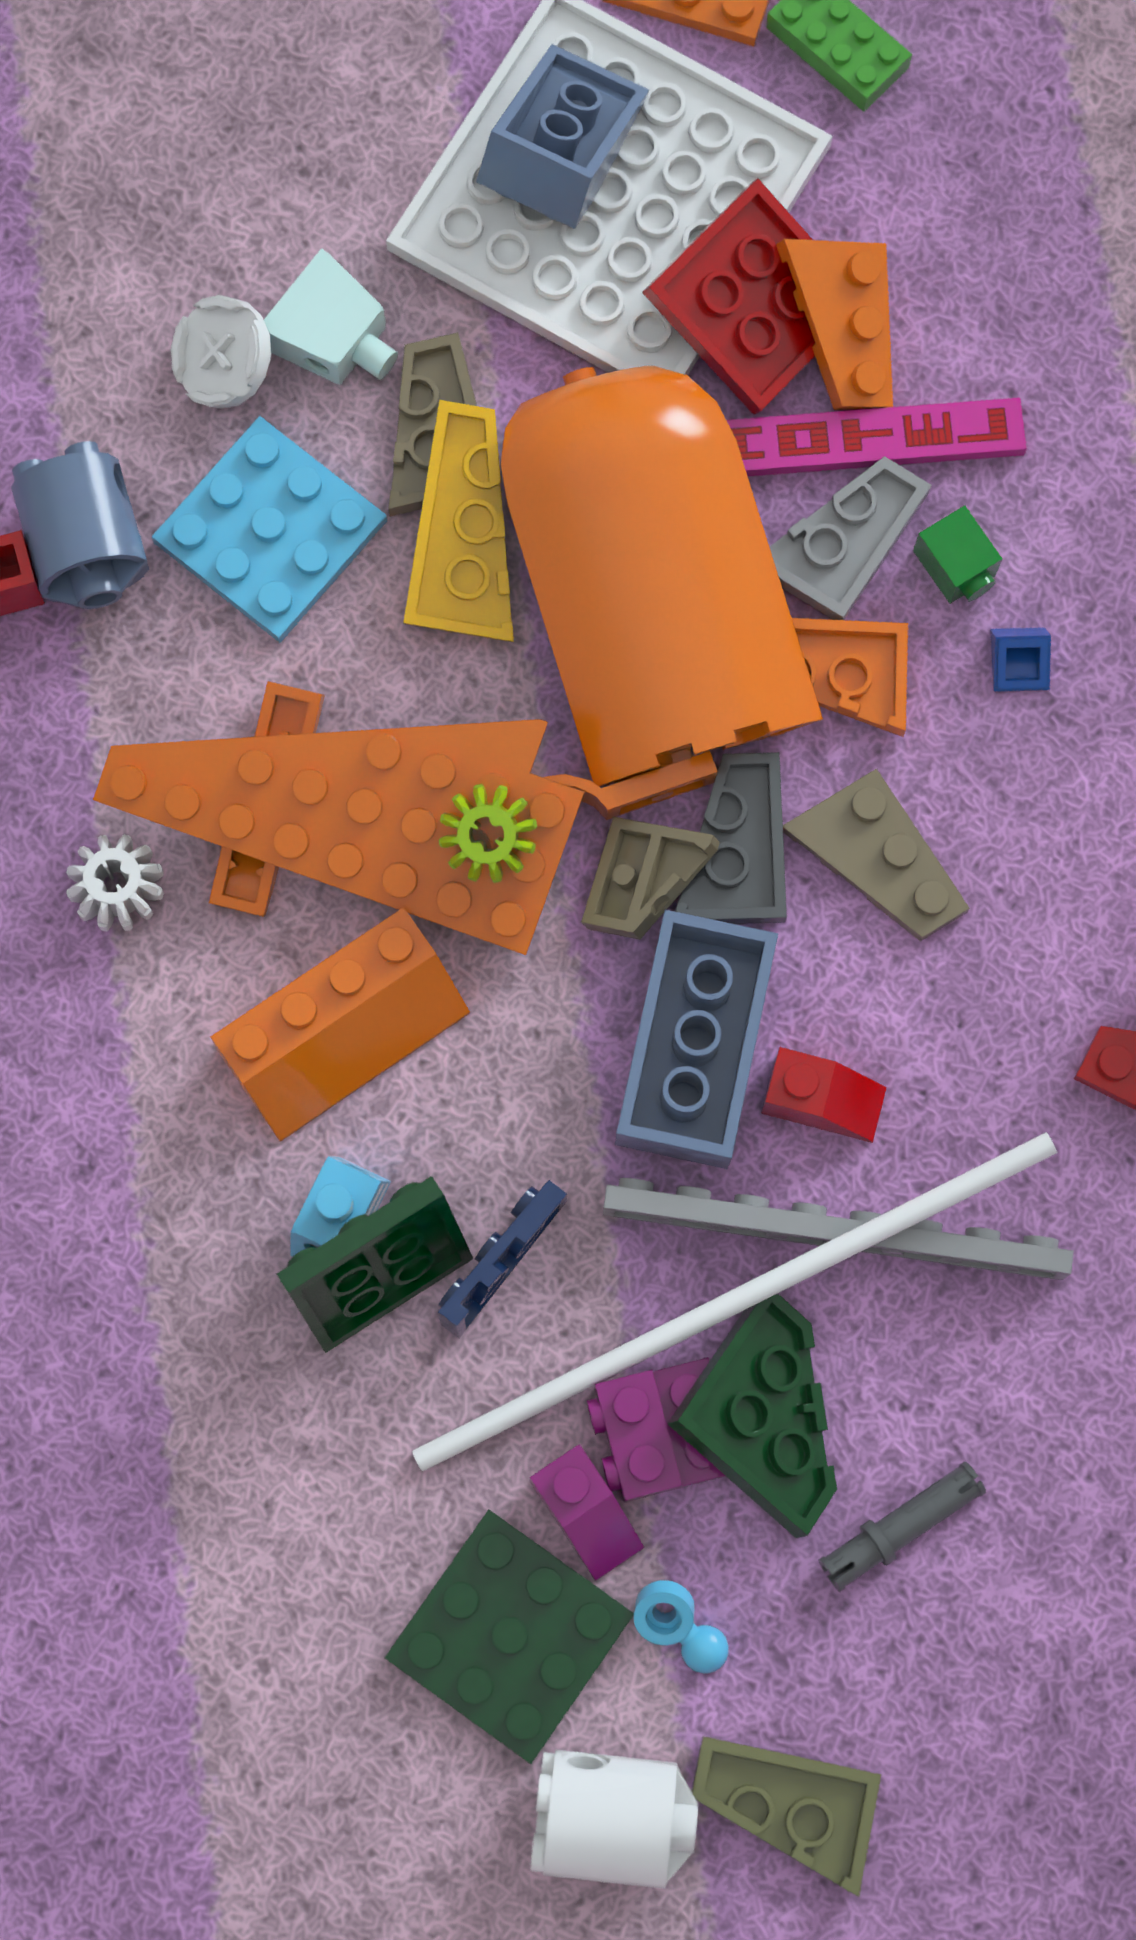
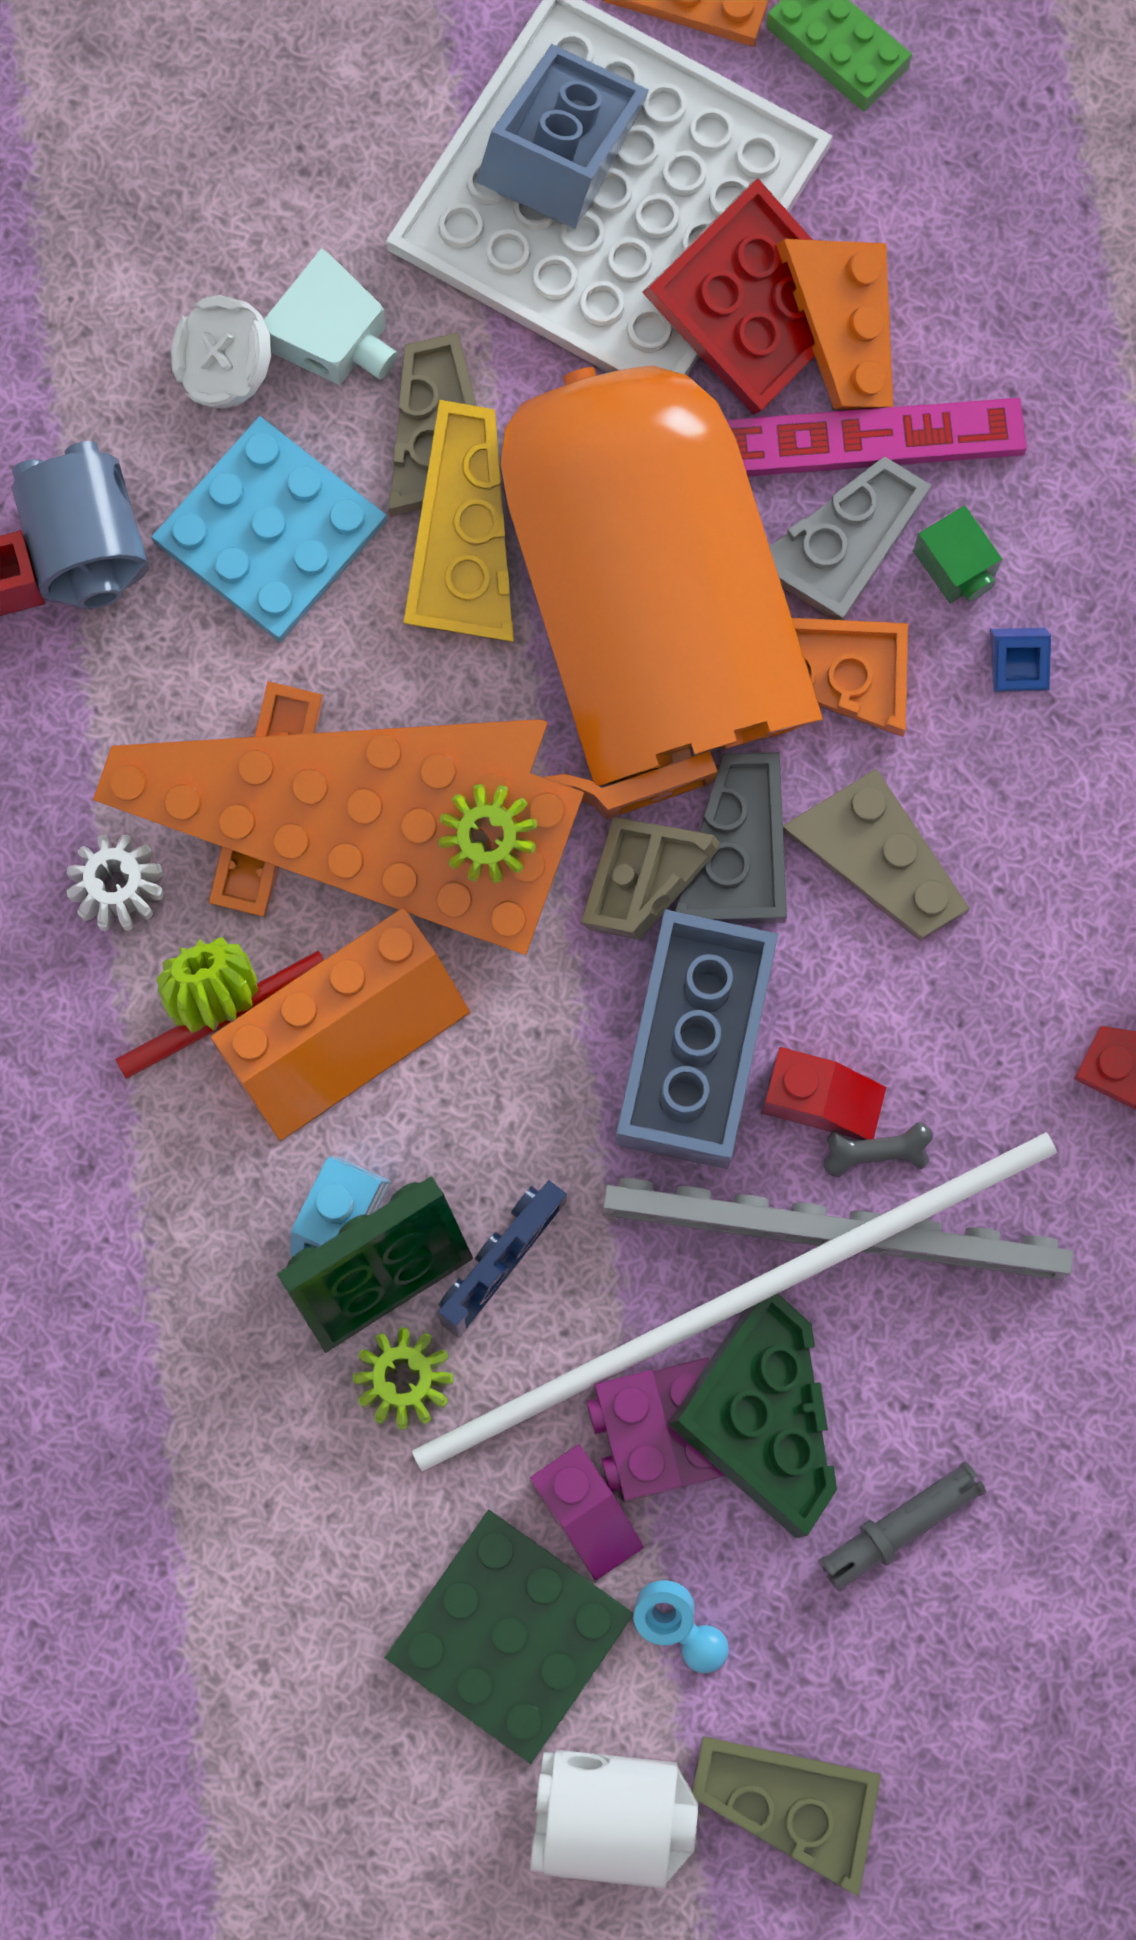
none -> red bar [115,950,324,1079]
none -> lime gear [156,937,259,1032]
none -> lime gear [353,1328,454,1430]
none -> dark grey piece [824,1122,933,1177]

